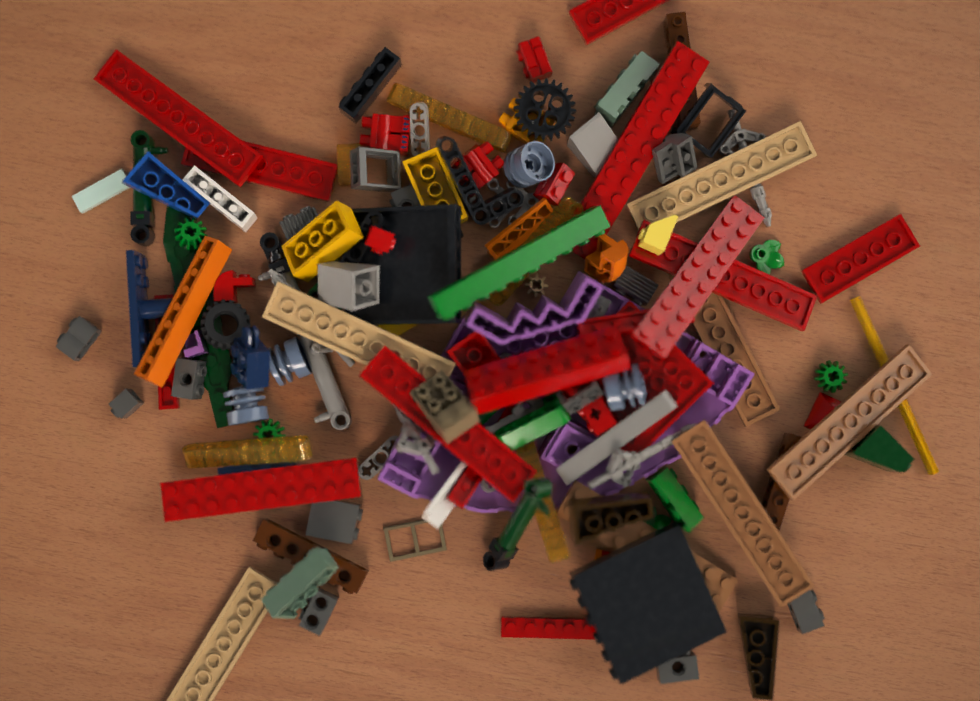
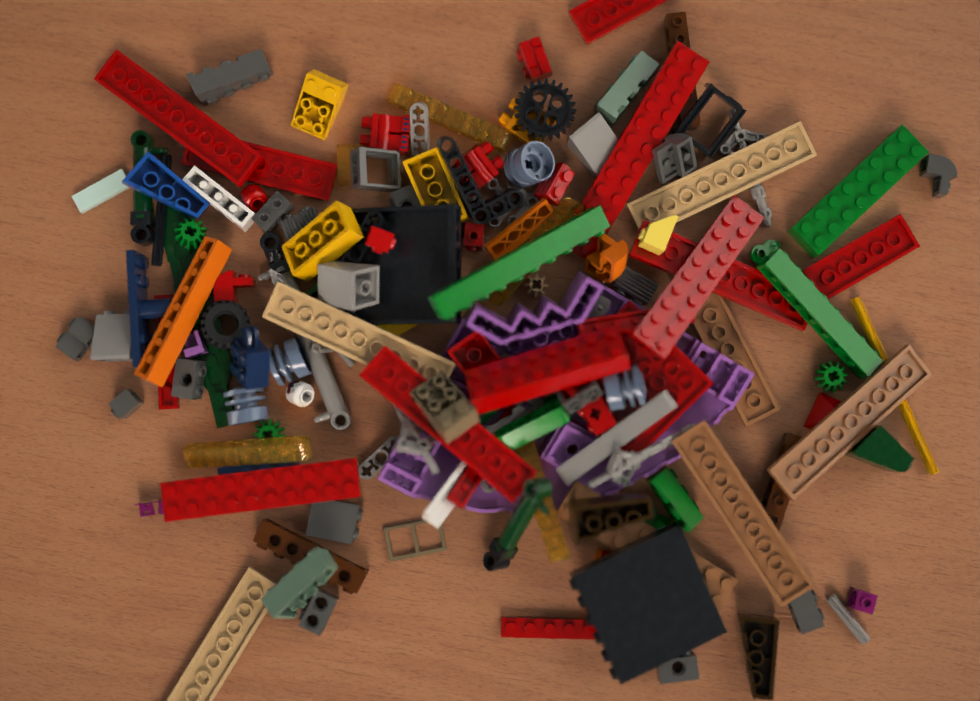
black brick [338,47,402,124] -> none
none -> light grey slope [90,310,132,362]
none -> magenta piece [134,500,163,517]
none -> black axle [151,154,172,266]
none -> dark grey wedge [186,49,273,105]
none -> red head [240,184,268,213]
none -> dark grey brick [252,191,295,233]
none -> white head [286,380,315,407]
none -> yellow slope [290,69,349,140]
none -> red brick [463,222,485,252]
none -> green brick [756,249,883,379]
none -> green brick [786,124,929,259]
none -> light grey axle [826,594,870,645]
none -> magenta brick [847,587,878,615]
none -> dark grey brick [920,154,957,199]

